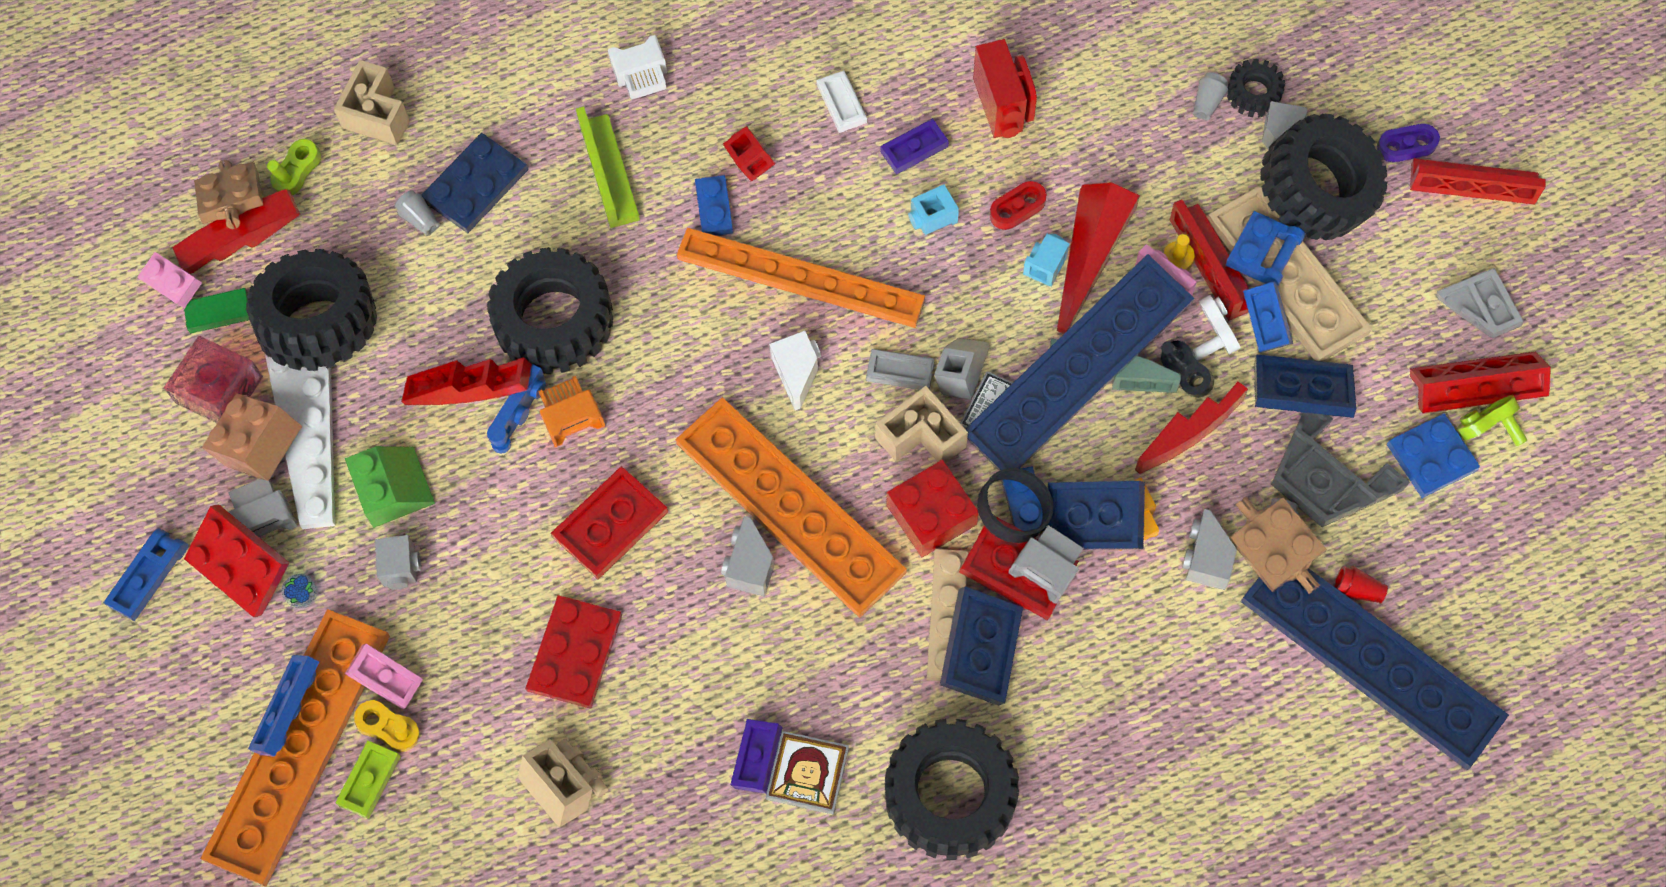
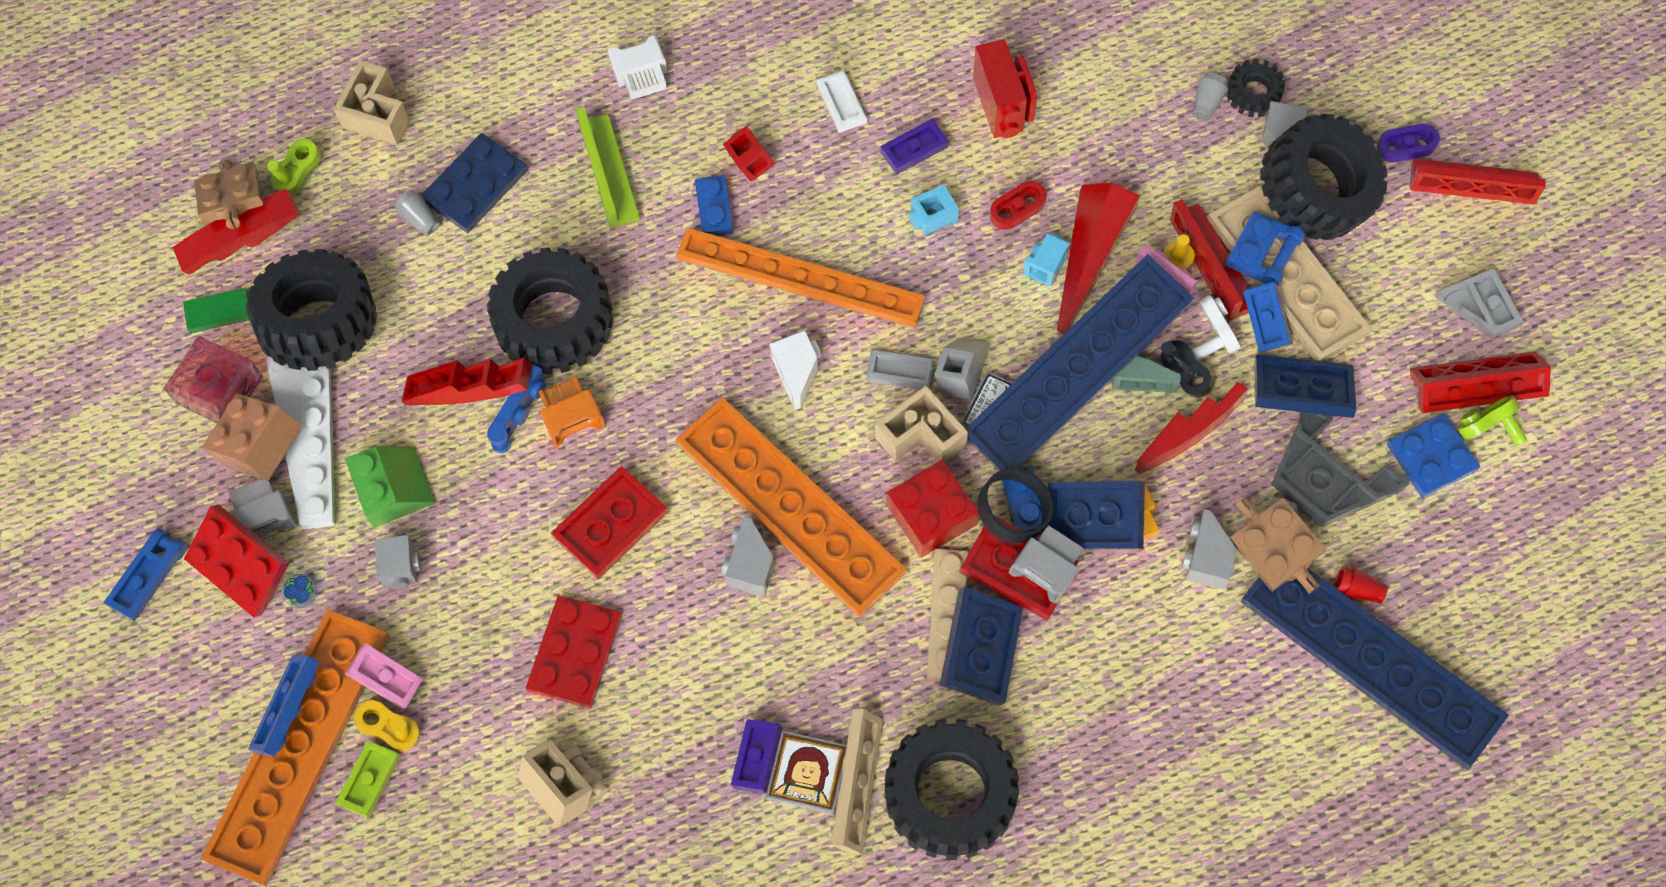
bright pink plate [137,252,202,309] -> none
none -> tan plate [832,709,883,854]

